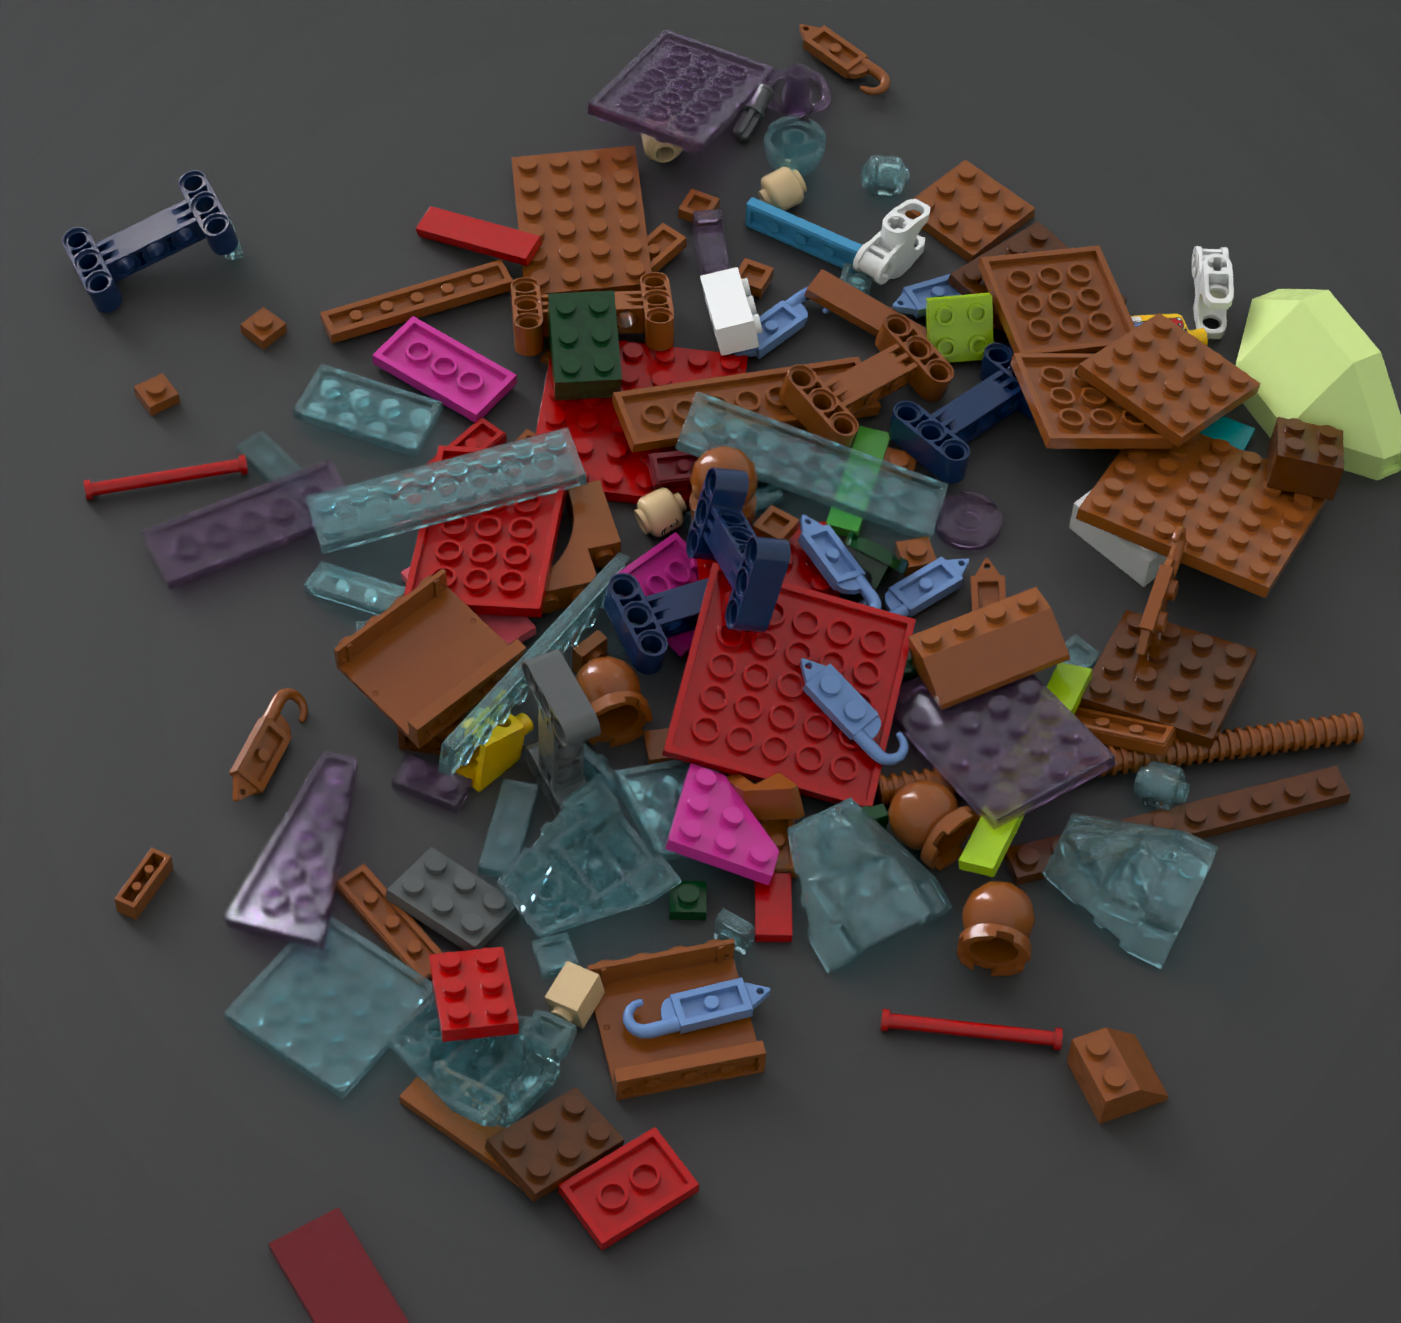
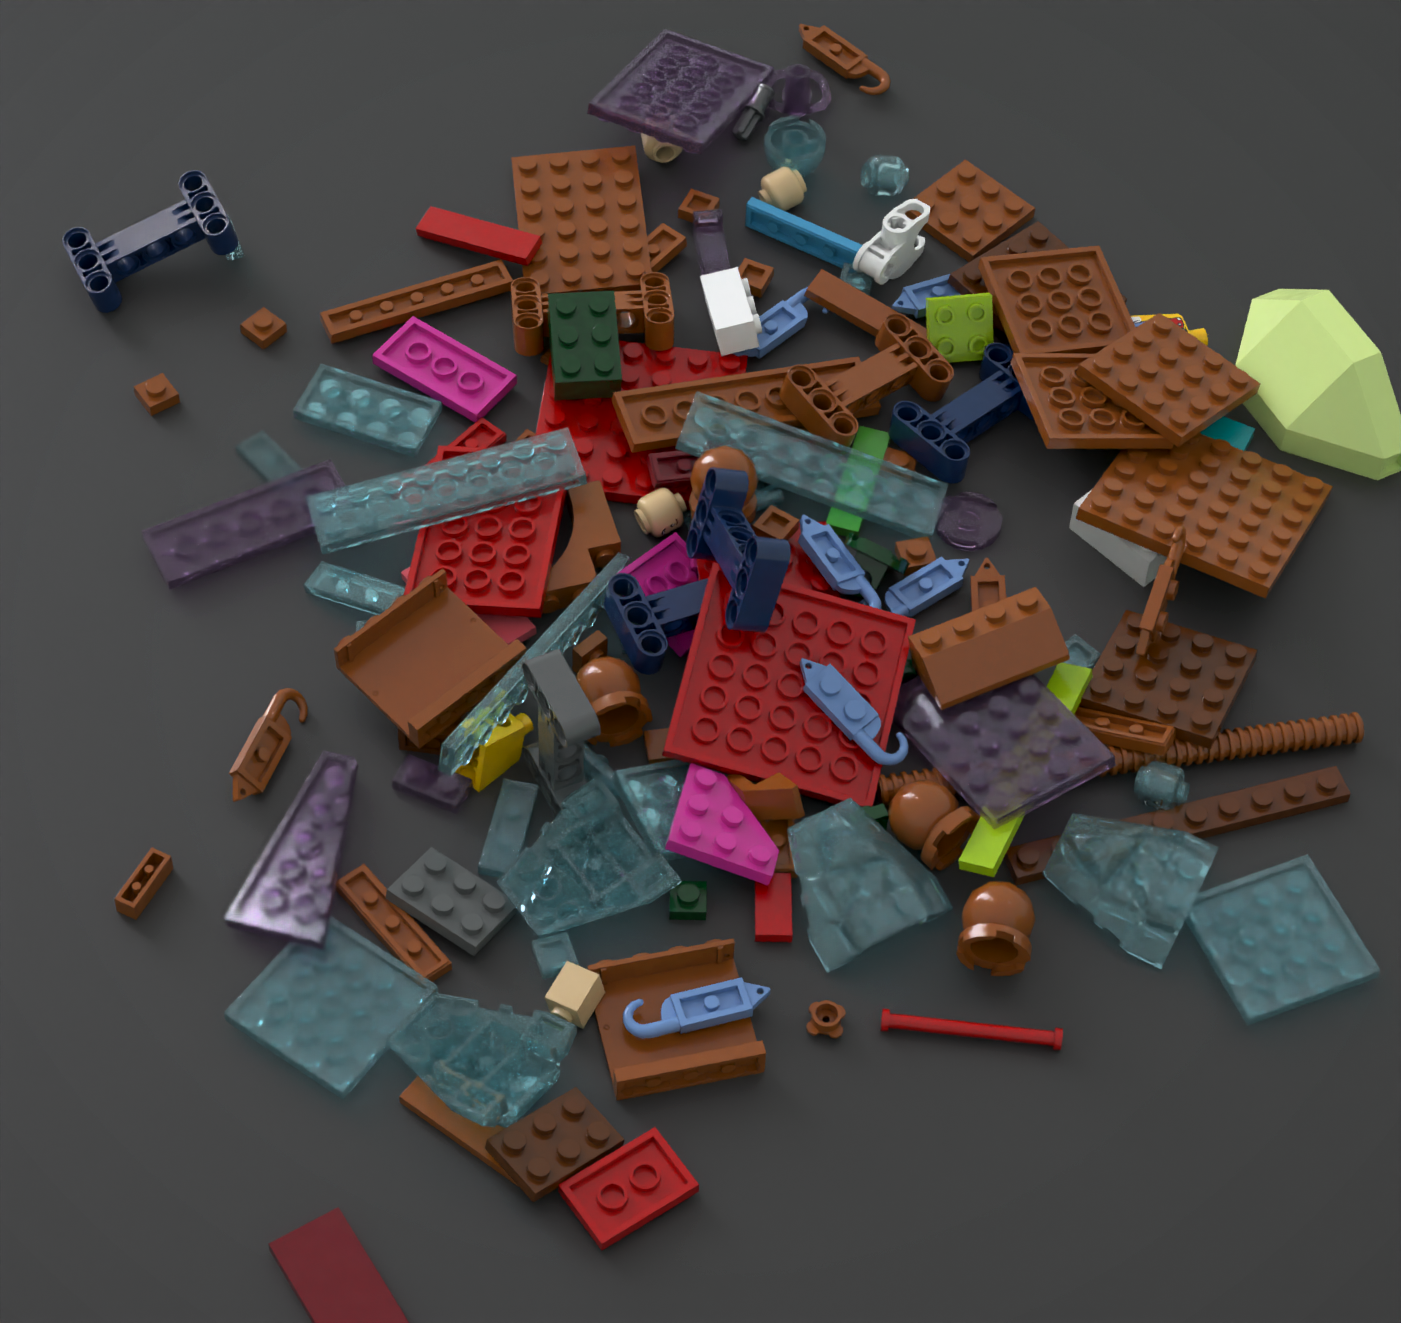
red bar [83,454,248,500] -> none
red plate [429,947,519,1042] -> none
clear light blue plate [714,908,755,955] -> none
dark orange slope [1066,1027,1169,1124] -> none
white piece [1192,246,1234,339] -> none
reddish brown brick [1267,417,1344,501] -> none
none -> dark orange plate [806,1000,846,1039]
none -> clear light blue plate [1178,854,1380,1026]

